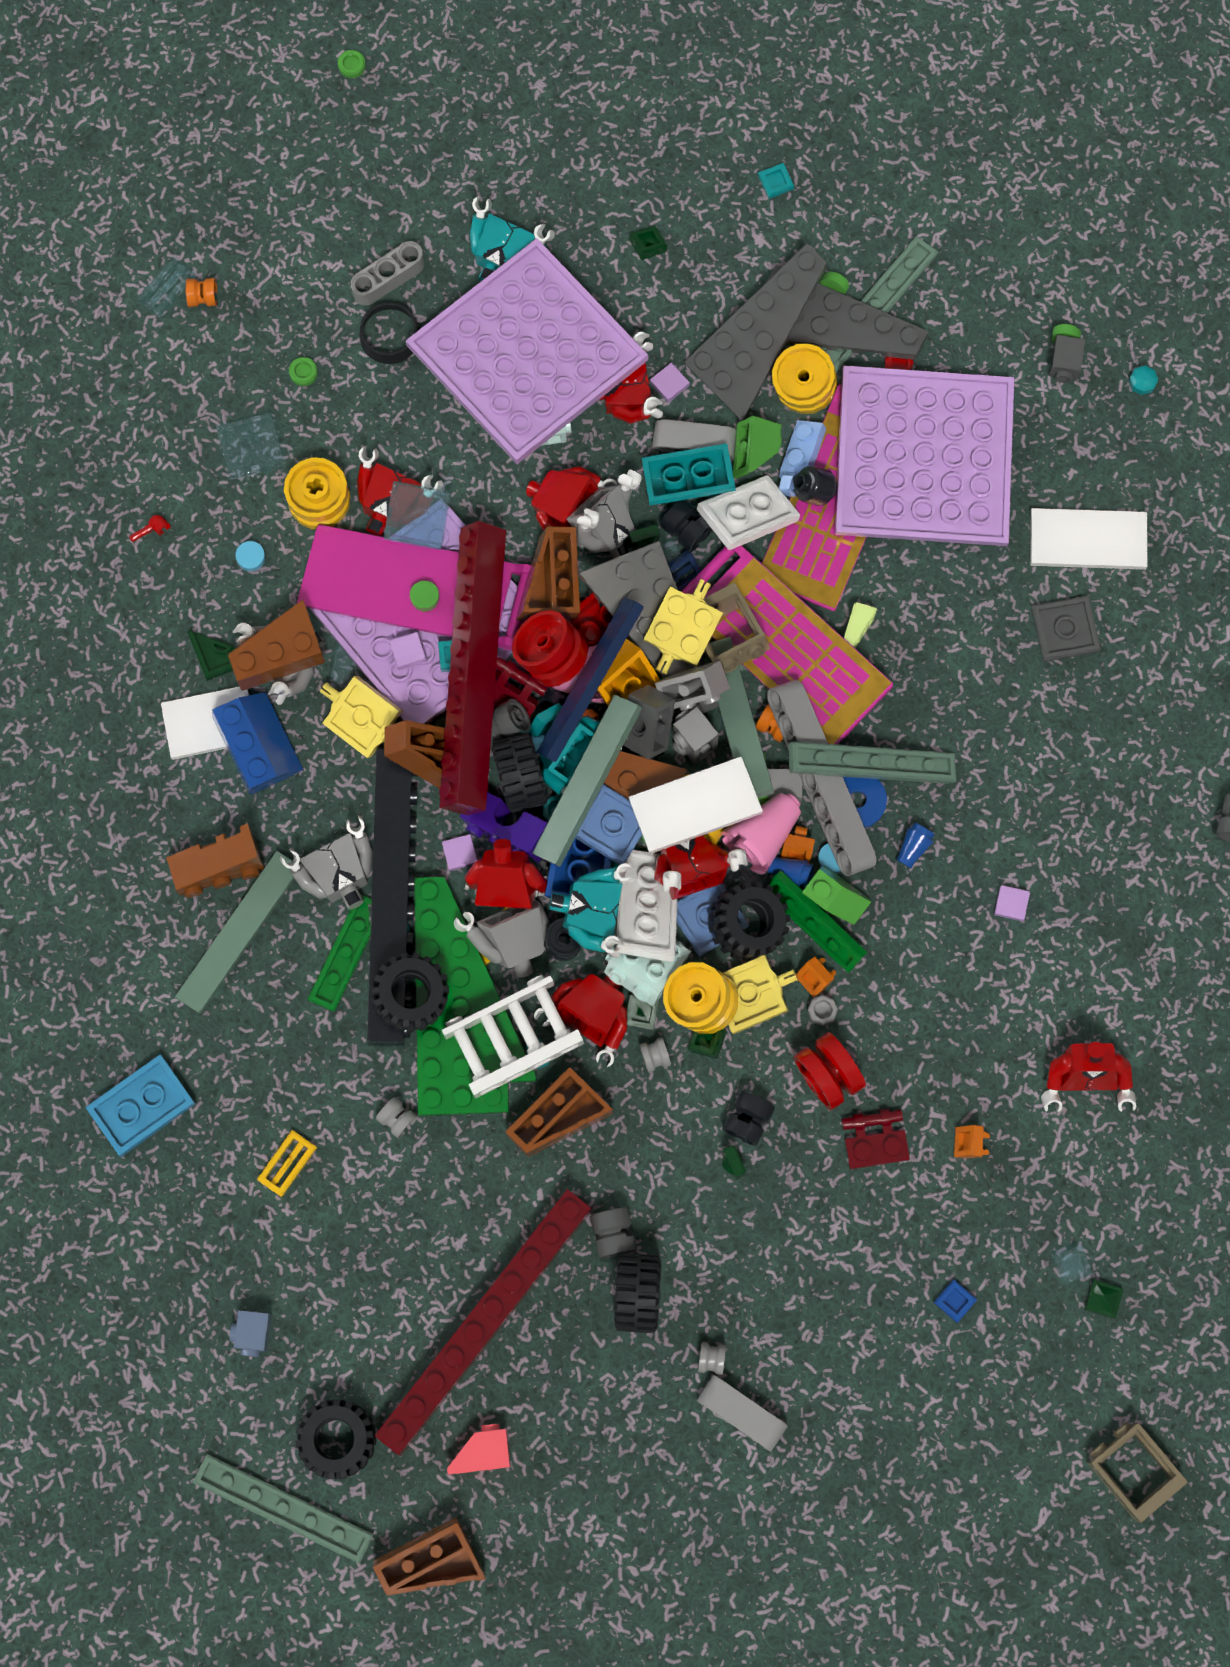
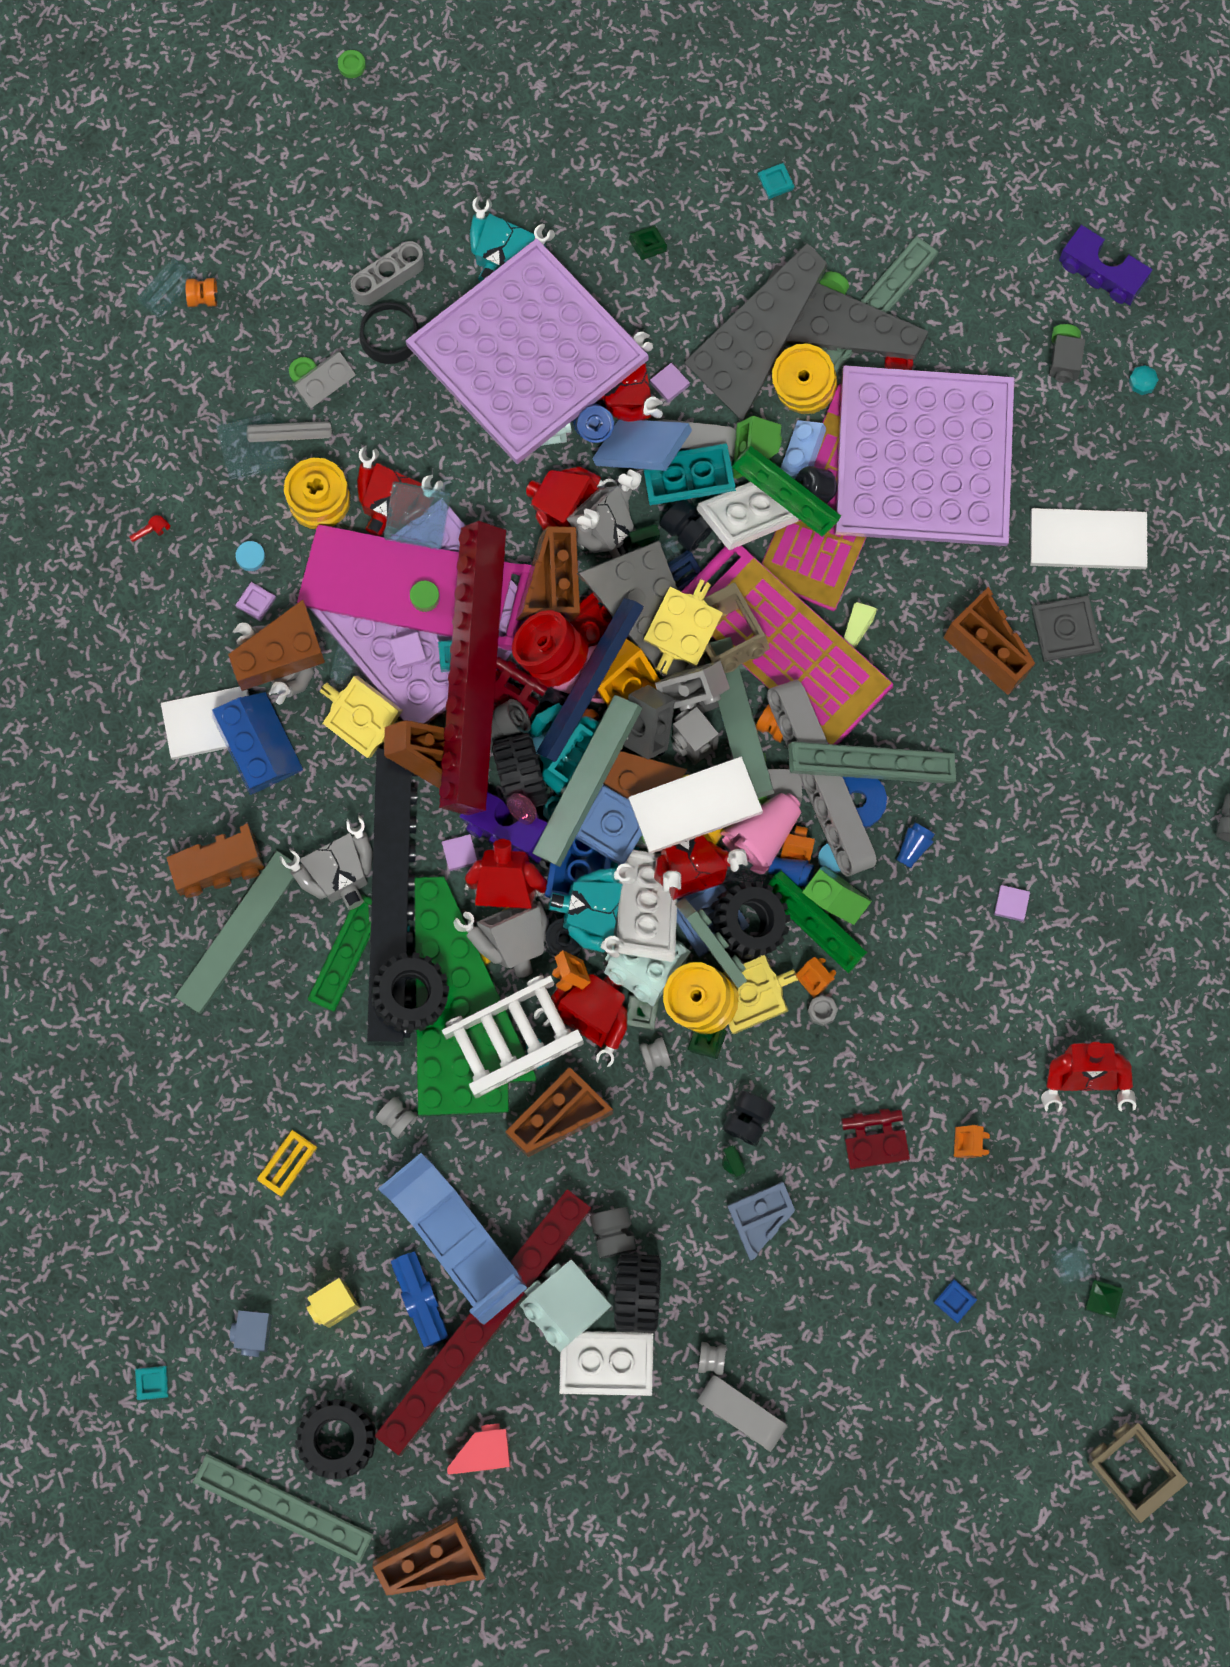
dark azure plate [86,1054,196,1157] -> none
dark green tile [187,630,236,681] -> none
red wheel [793,1032,866,1111] -> none
none -> teal tile [135,1366,169,1400]
none -> lavender tile [235,582,276,622]
none -> light grey axle [246,421,332,442]
none -> light grey plate [292,351,356,408]
none -> light yellow brick [307,1278,360,1328]
none -> medium blue windscreen [378,1153,527,1325]
none -> blue piece [391,1251,449,1348]
none -> clear pink piece [507,793,537,825]
none -> light aqua brick [520,1260,611,1352]
none -> orange tile [552,950,591,991]
none -> white tile [559,1331,653,1396]
none -> blue wheel [572,403,614,443]
none -> medium blue tile [592,420,692,471]
none -> sand green wing [675,897,747,988]
none -> sand blue wing [726,1182,795,1261]
none -> green tile [732,445,841,537]
none -> dark orange wedge [943,586,1035,695]
none -> dark purple arch [1059,225,1153,306]

